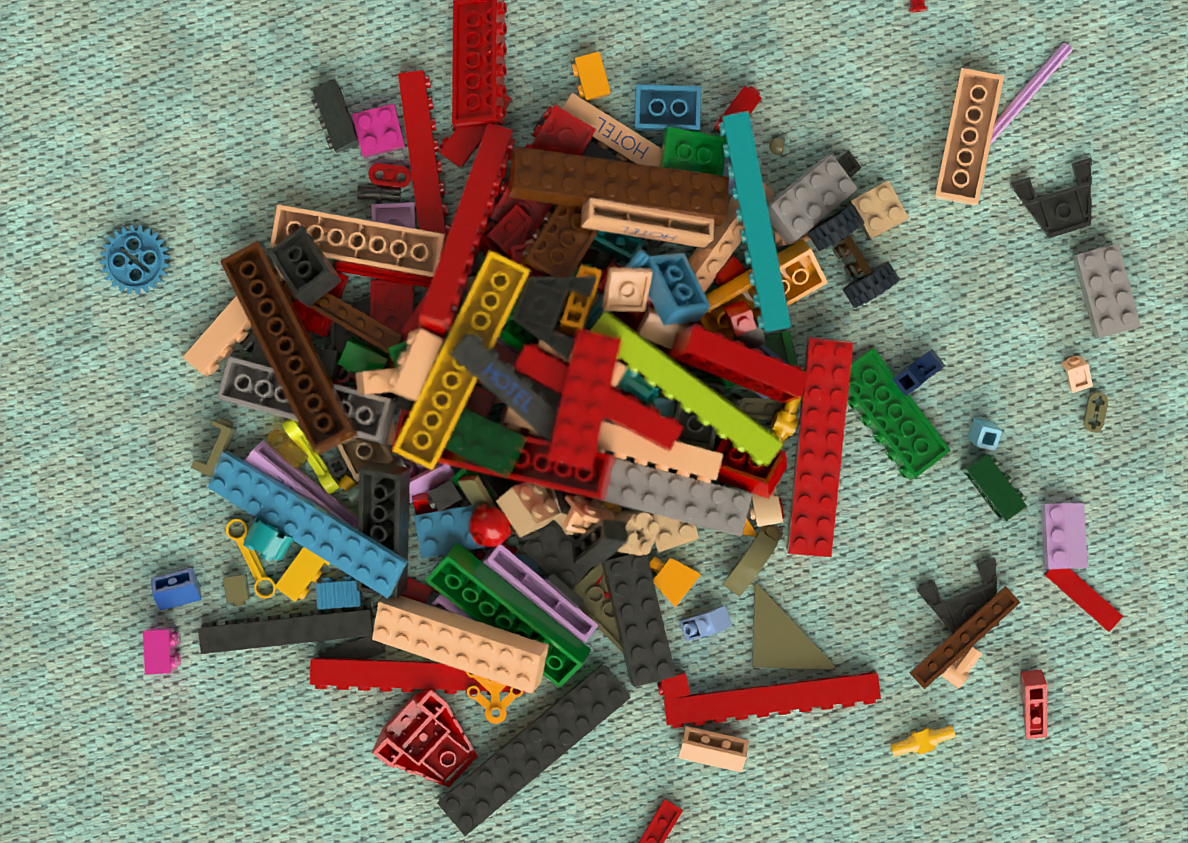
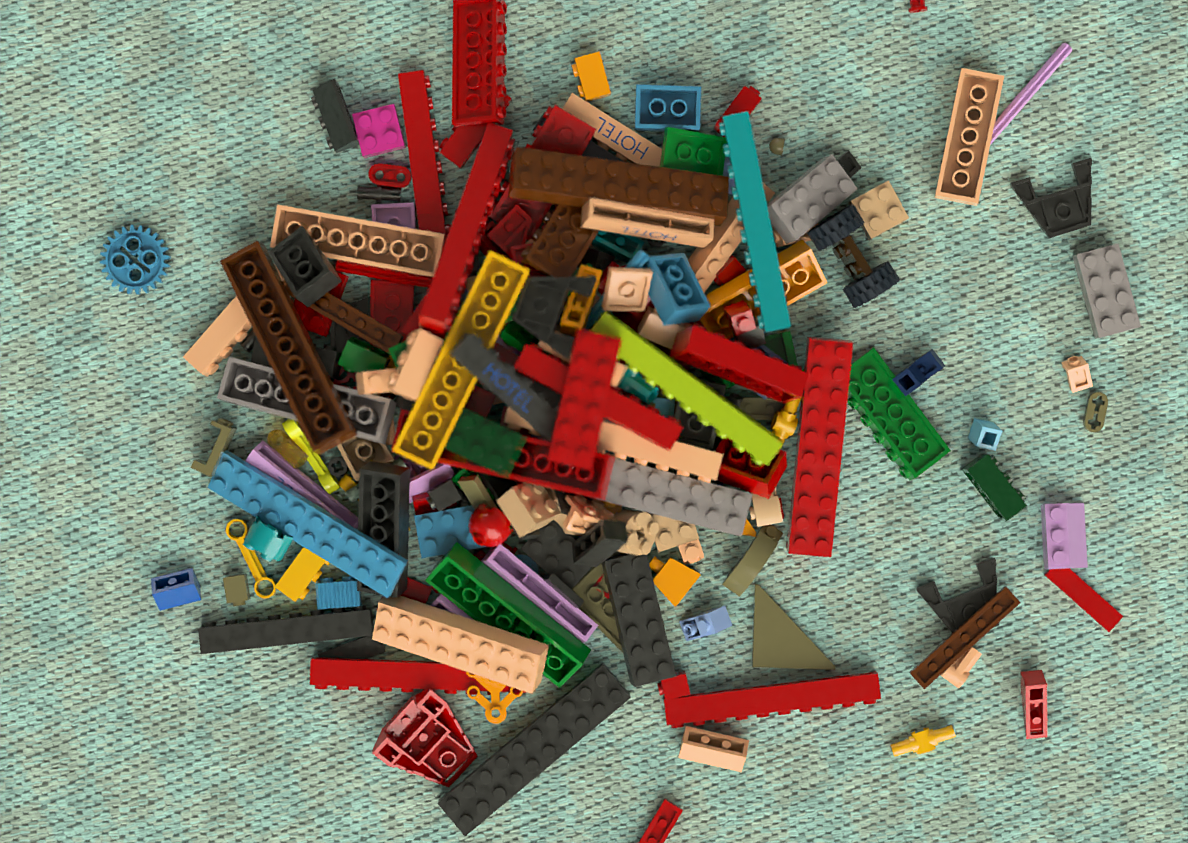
dark pink brick [143,627,181,675] -> none
none -> light nougat brick [678,539,704,564]

